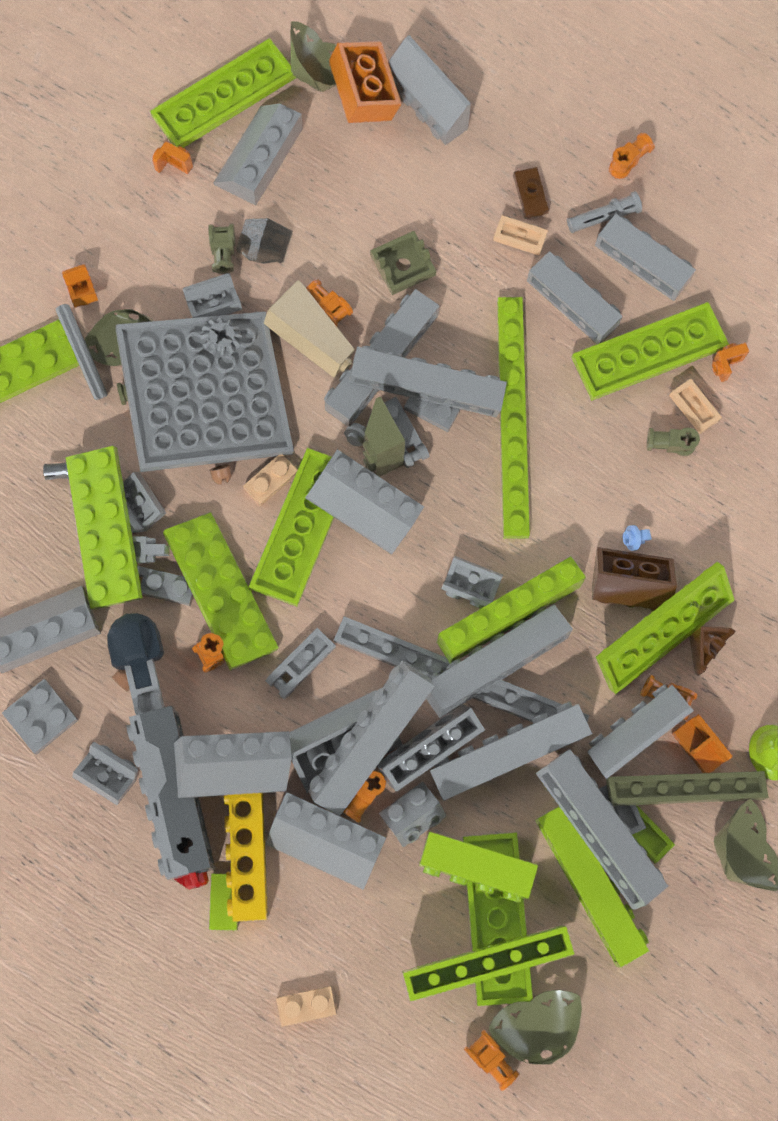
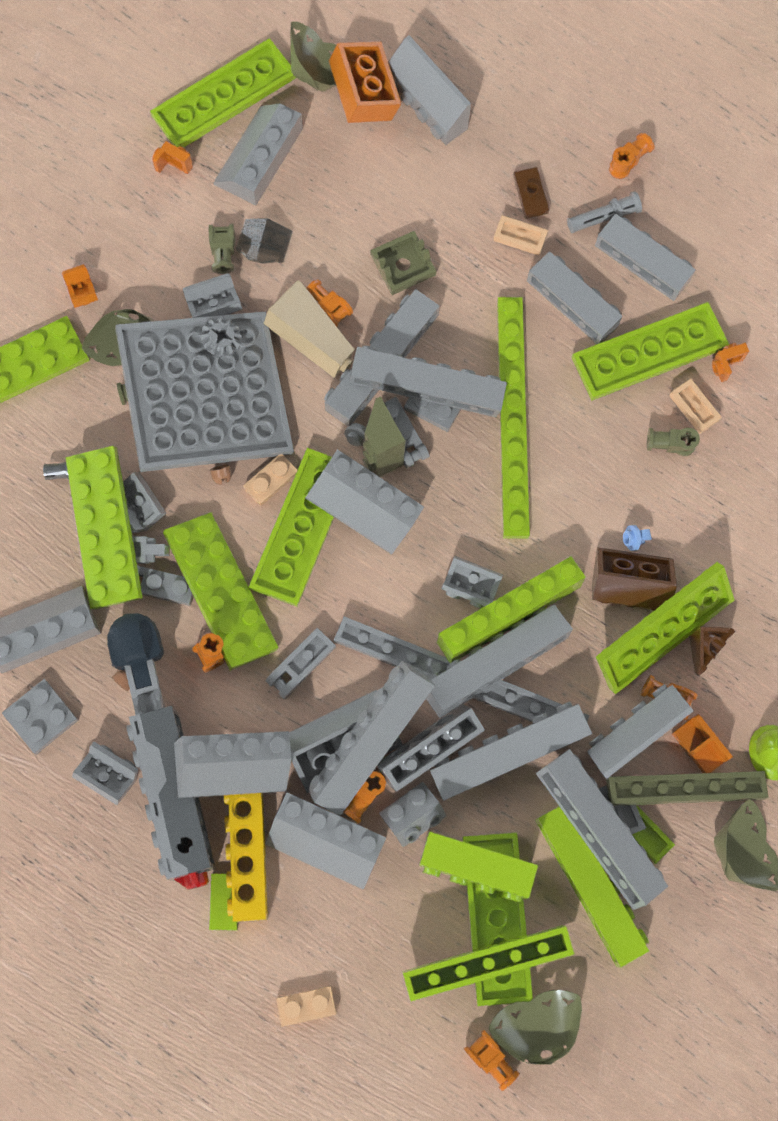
light grey axle [56,304,108,400] -> none

